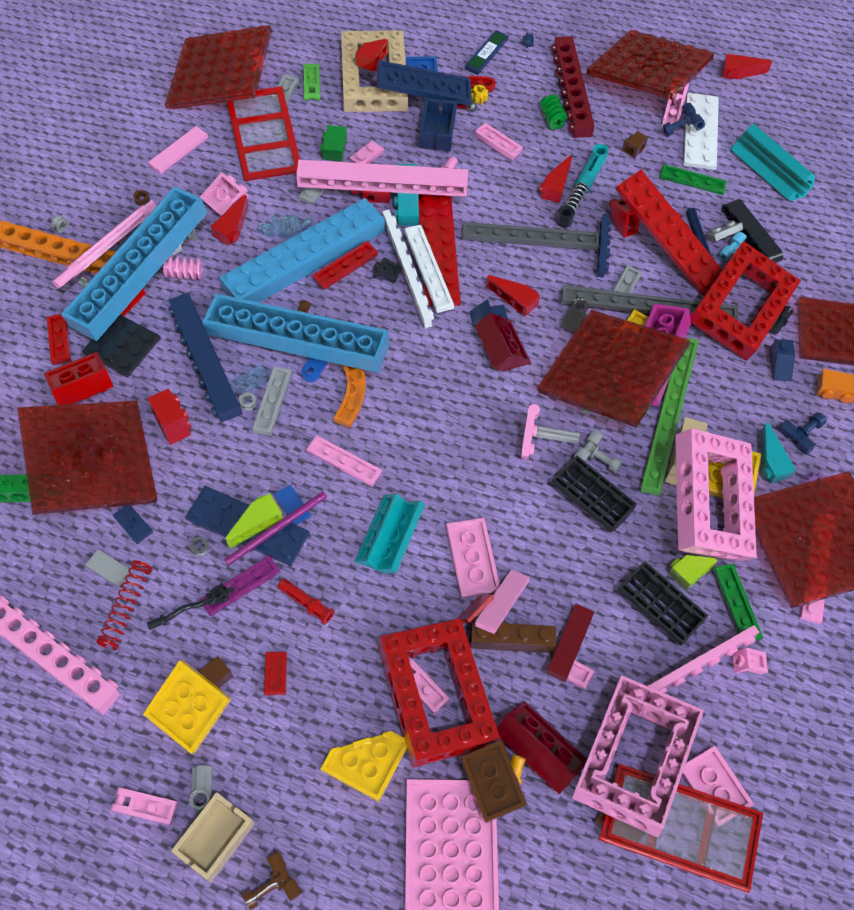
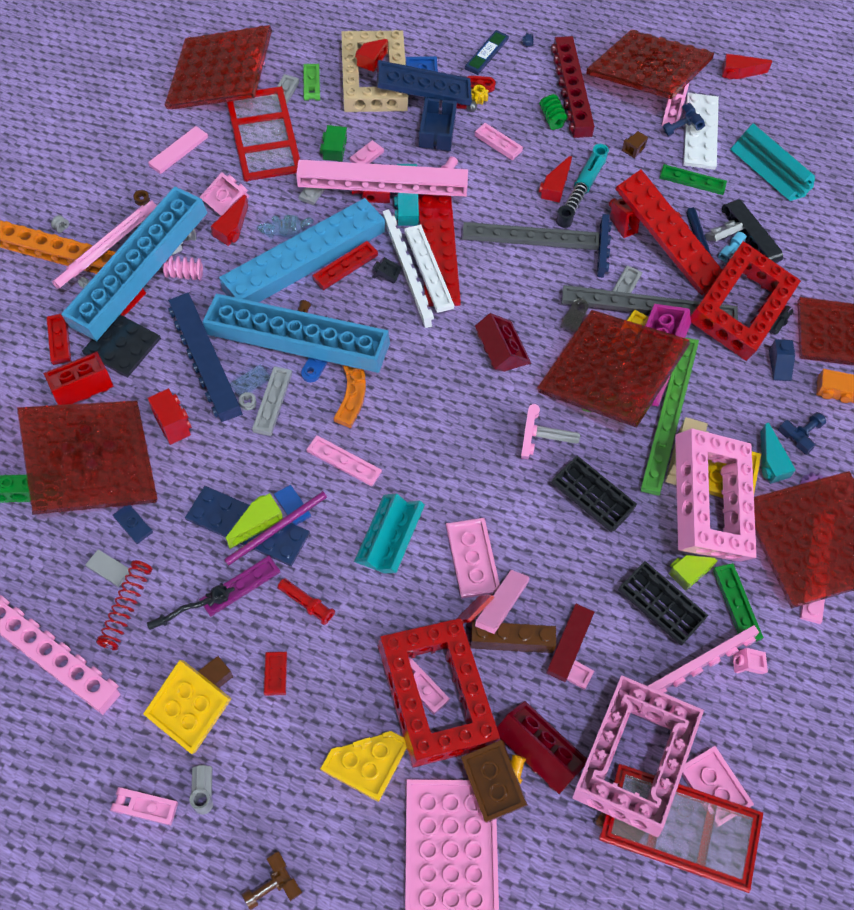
tan piece [171,792,255,883] -> none
flat silver bush [190,537,209,556] -> none
dark blue slope [469,299,508,327] -> none
red slope [486,275,541,317] -> none
light grey bar [573,429,623,474] -> none

